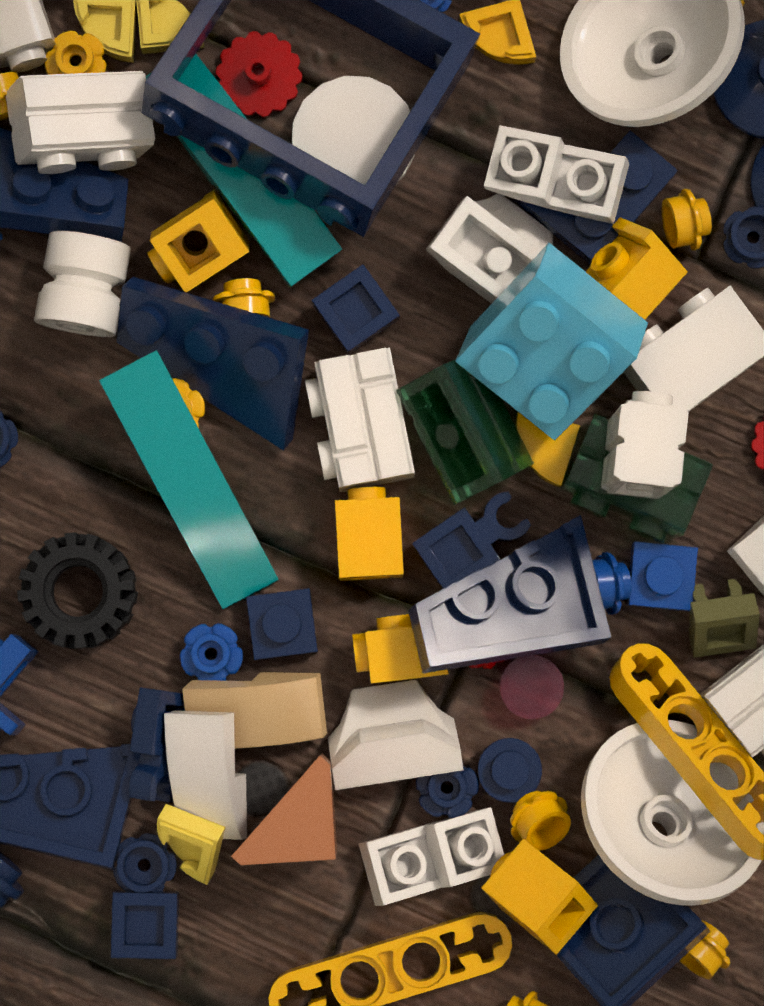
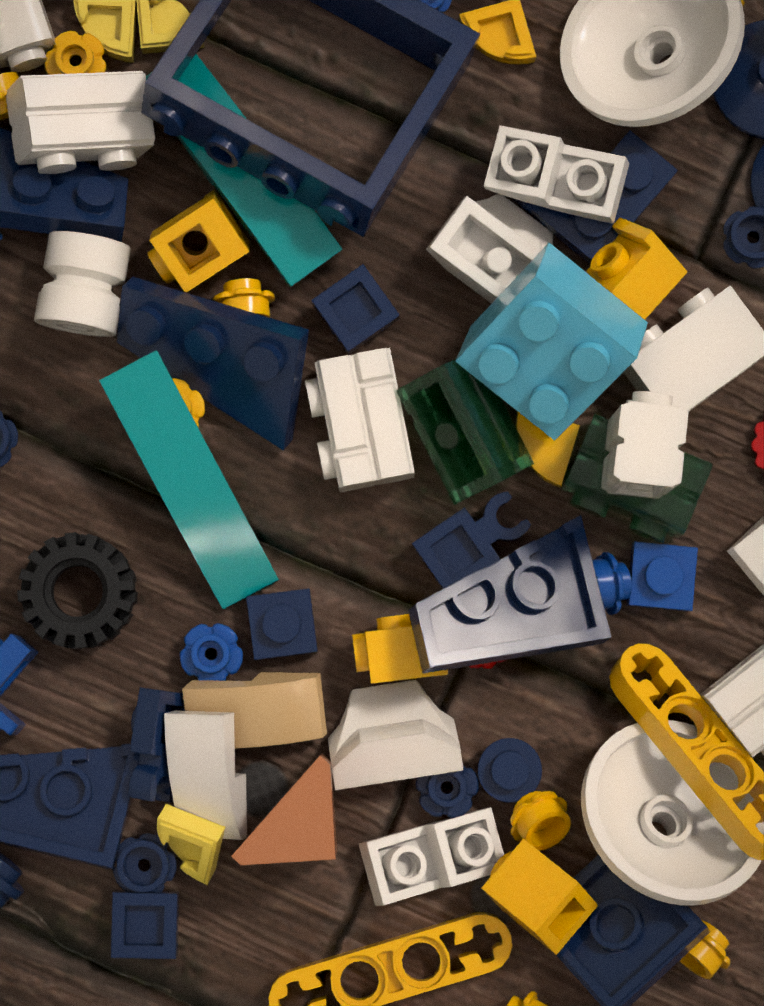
red piece [216,31,303,118] -> none
white tile [292,76,415,186] -> none
yellow brick [335,487,404,581] -> none
clear pink plate [500,655,564,719] -> none
yellow plate [661,189,712,251] -> none
olive tile [688,579,760,658] -> none

